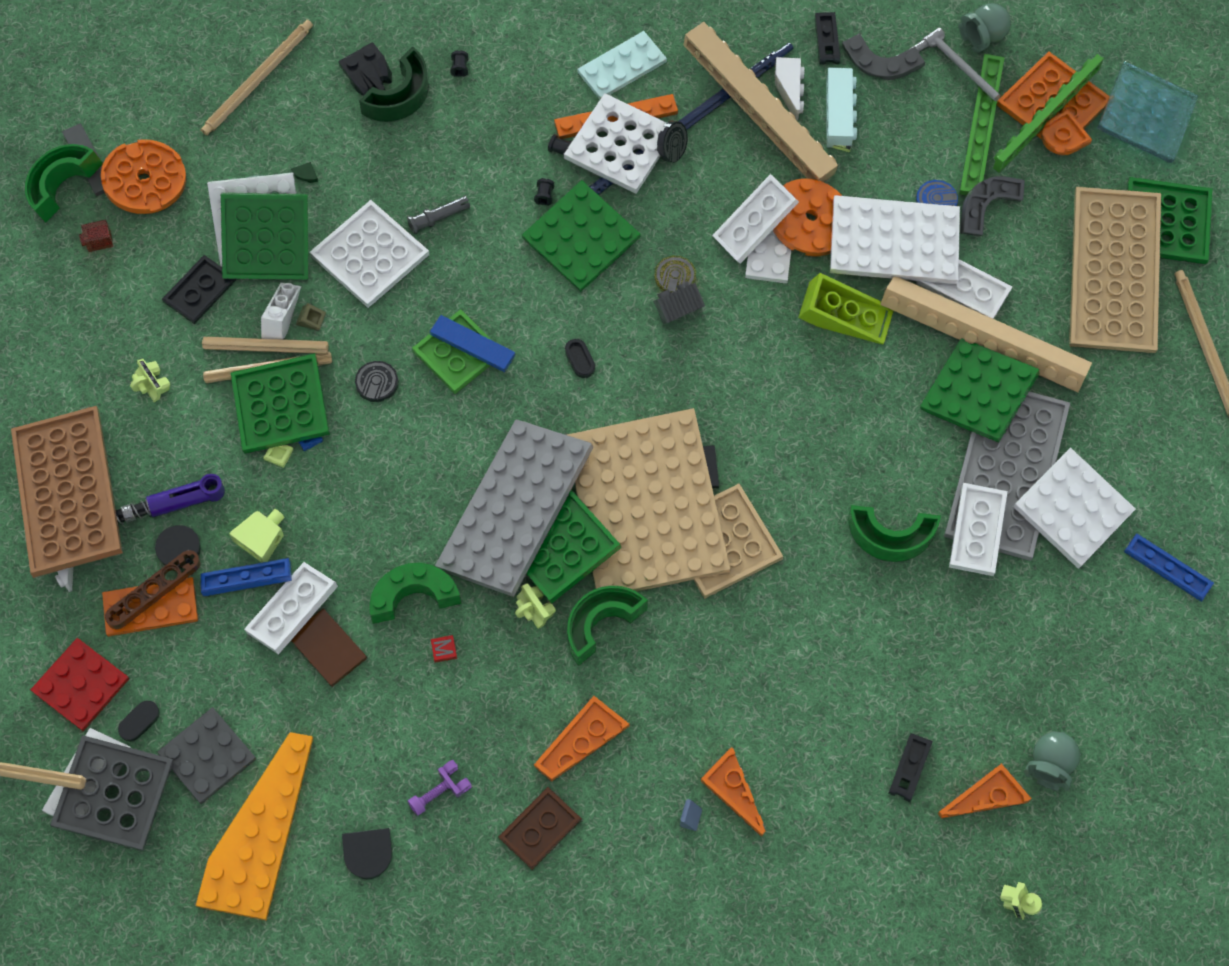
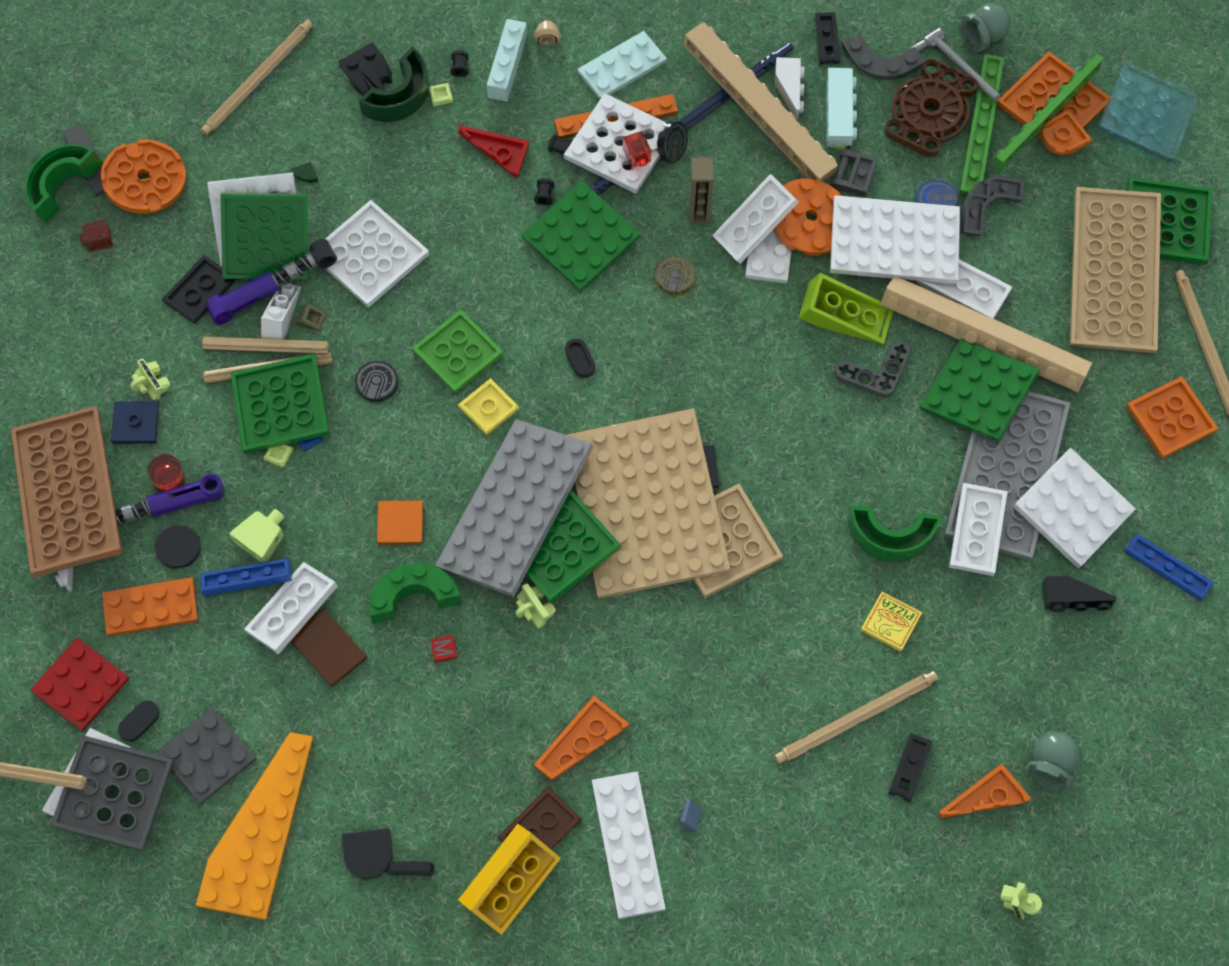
reddish brown beam [105,550,201,629] -> none
dark grey pin [407,195,470,234] -> none
medium lavender bar [407,760,472,816] -> none
blue tile [430,315,515,372] -> none
green brick [567,586,648,666] -> none
dark grey brick [653,281,705,324] -> none
orange wing [701,747,766,836] -> none
none -> dark blue plate [111,401,159,444]
none -> clear red piece [147,454,185,492]
none -> piece [205,239,337,325]
none -> orange tile [377,501,423,545]
none -> black tile [386,861,435,876]
none -> yellowish green tile [429,83,453,107]
none -> light yellow tile [458,378,519,436]
none -> yellow slope [458,824,561,935]
none -> red wing [459,125,529,178]
none -> light aqua brick [487,19,527,102]
none -> tan cone [534,20,561,46]
none -> white plate [592,771,666,919]
none -> clear red brick [623,131,651,168]
none -> dark tan brick [688,156,714,223]
none -> tan piece [774,671,938,764]
none -> dark grey plate [830,149,878,196]
none -> dark grey beam [834,341,910,398]
none -> light yellow tile [861,592,922,652]
none -> reddish brown piece [884,59,978,157]
none -> black slope [1042,576,1117,612]
none -> orange plate [1126,377,1219,460]

